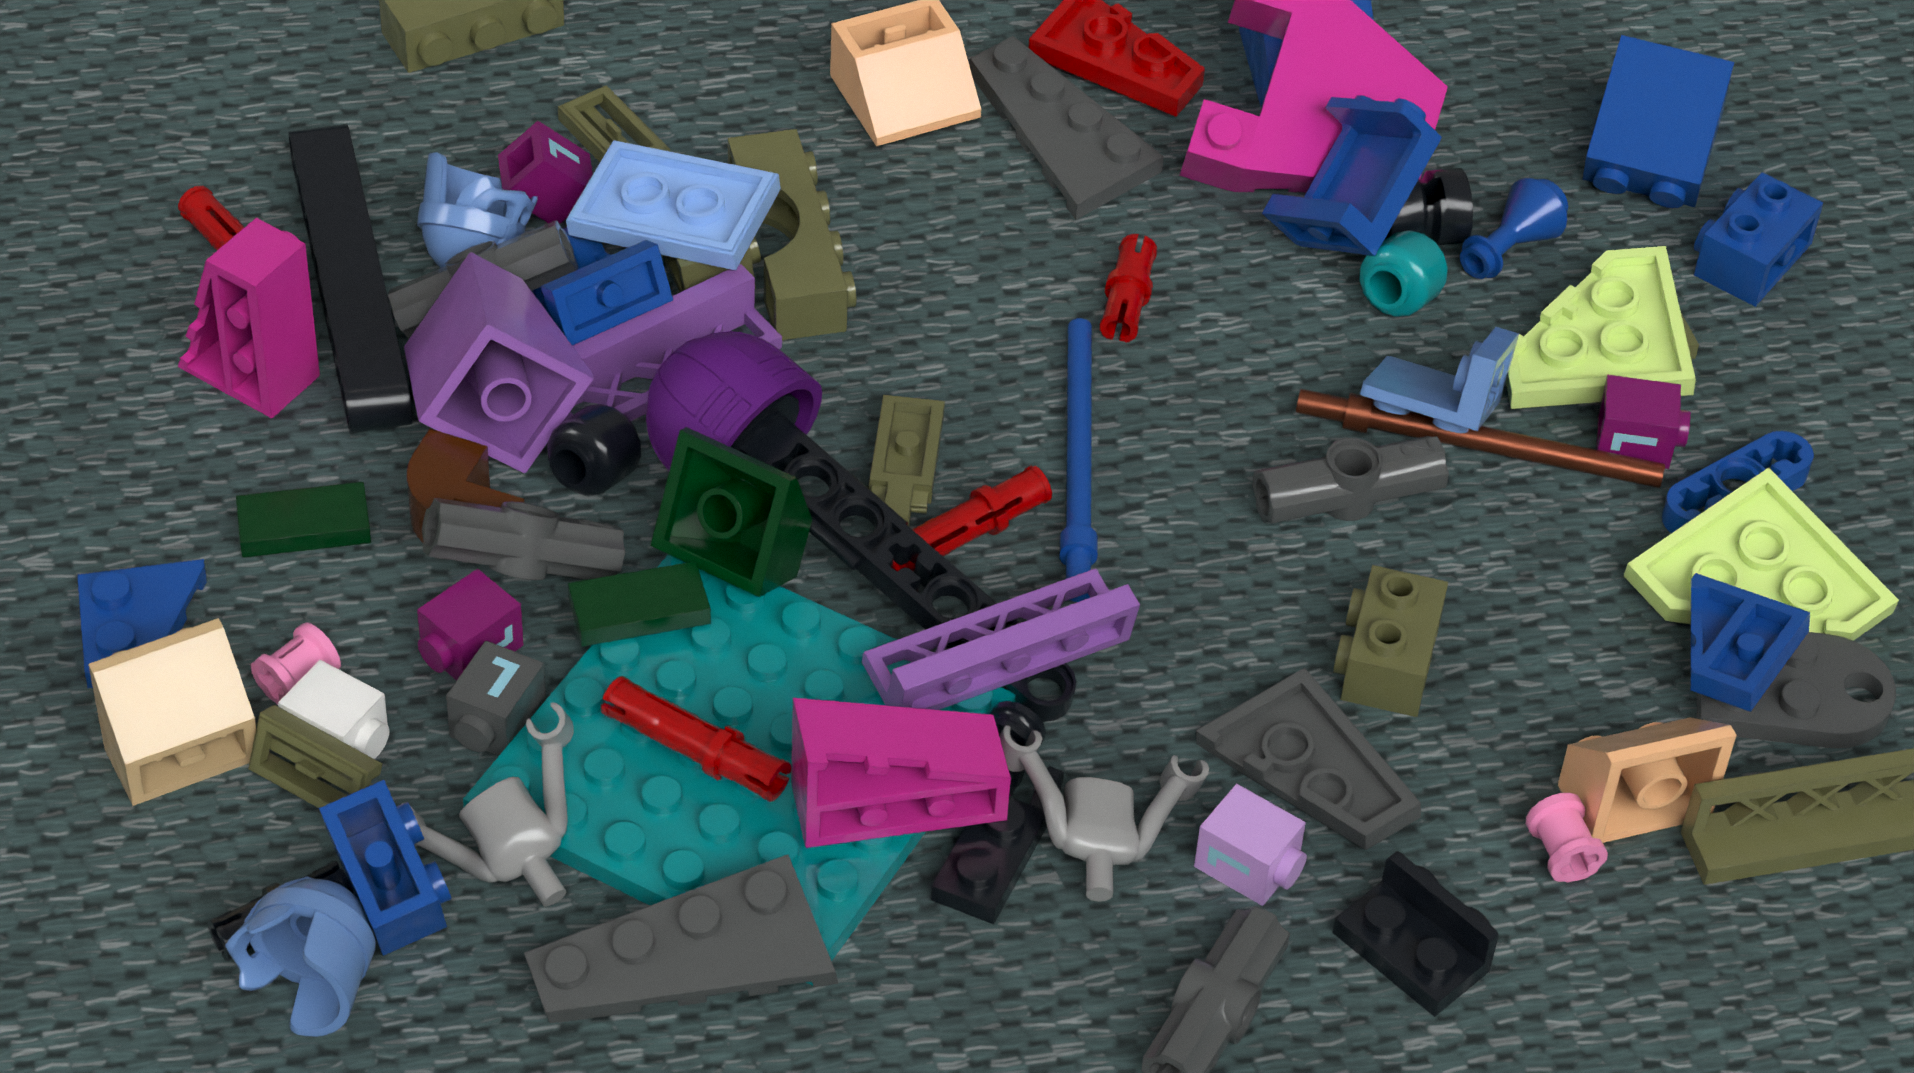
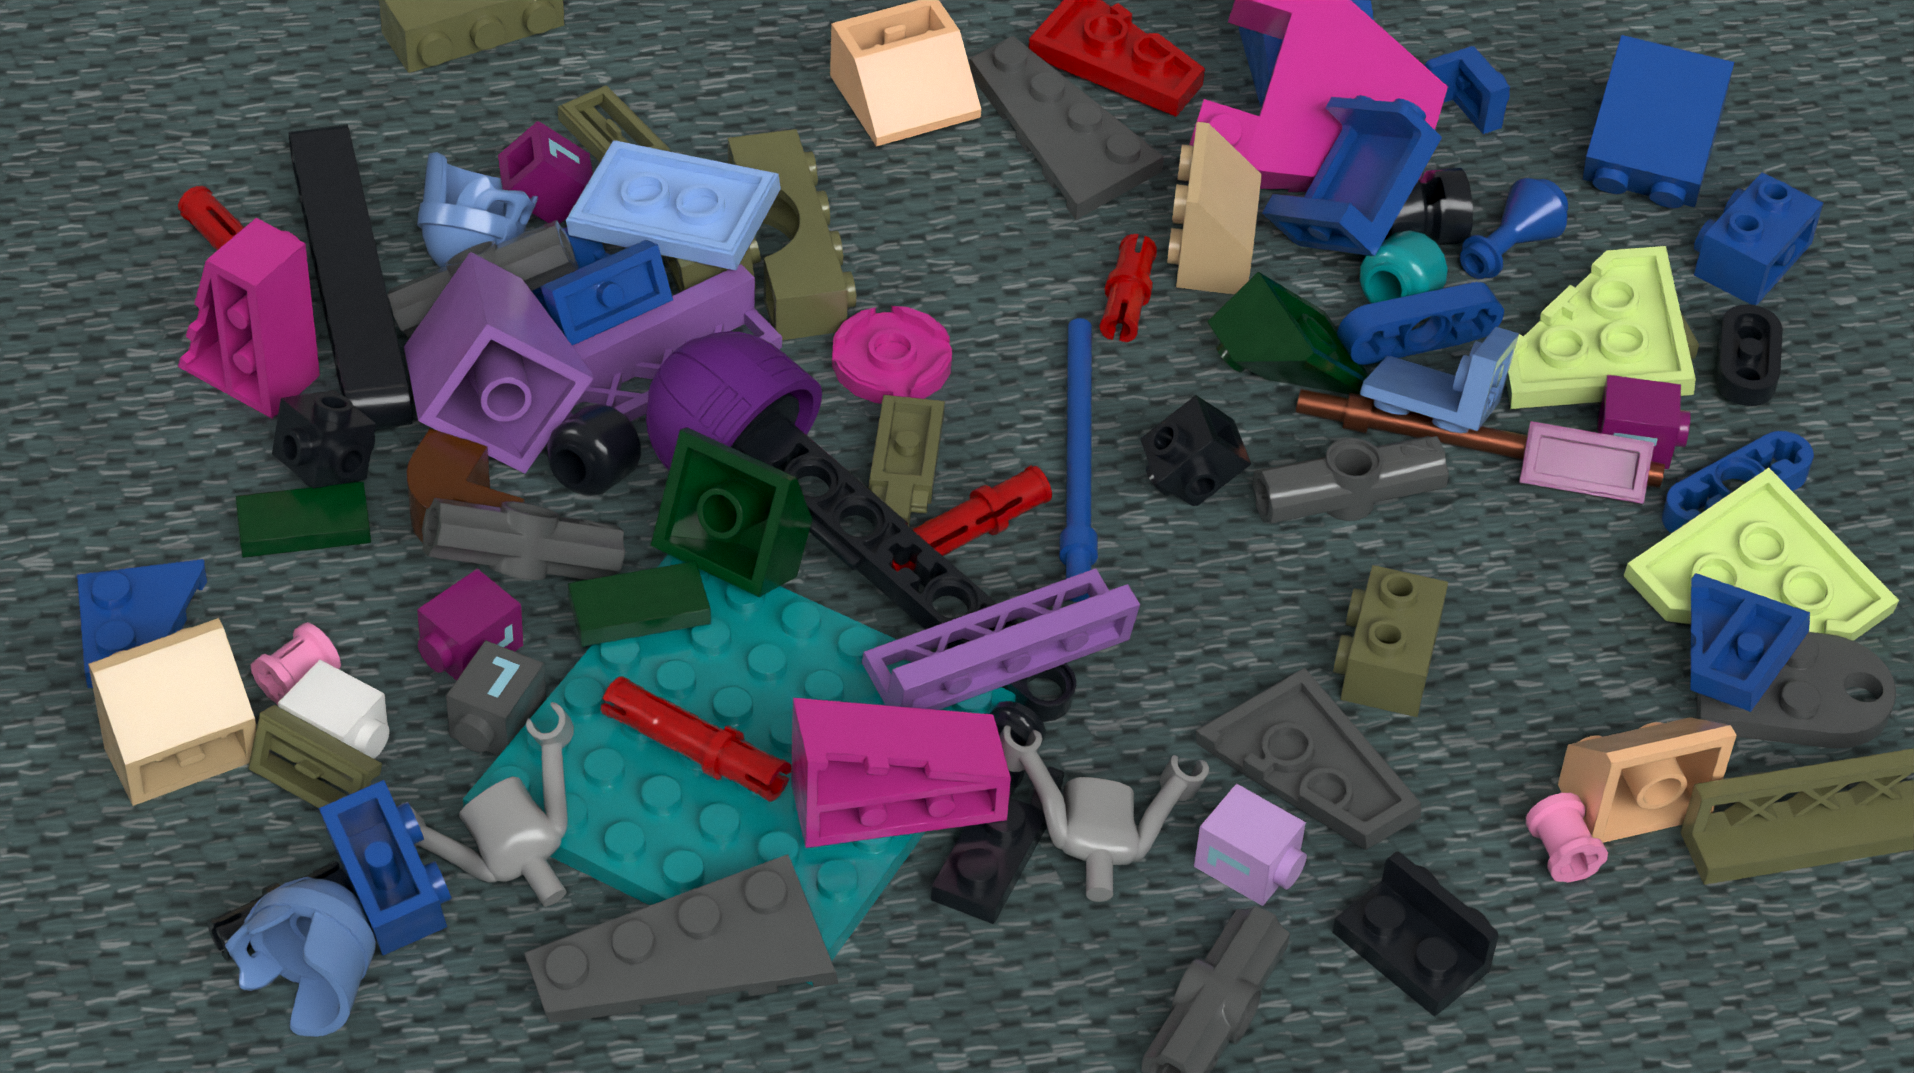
none -> black brick [272,390,376,489]
none -> dark pink tile [832,306,952,404]
none -> black brick [1140,395,1251,507]
none -> tan slope [1167,122,1262,295]
none -> dark green slope [1207,272,1369,395]
none -> blue beam [1337,282,1504,365]
none -> blue bracket [1425,46,1510,134]
none -> tile [1519,421,1654,505]
none -> black plate [1715,304,1783,406]

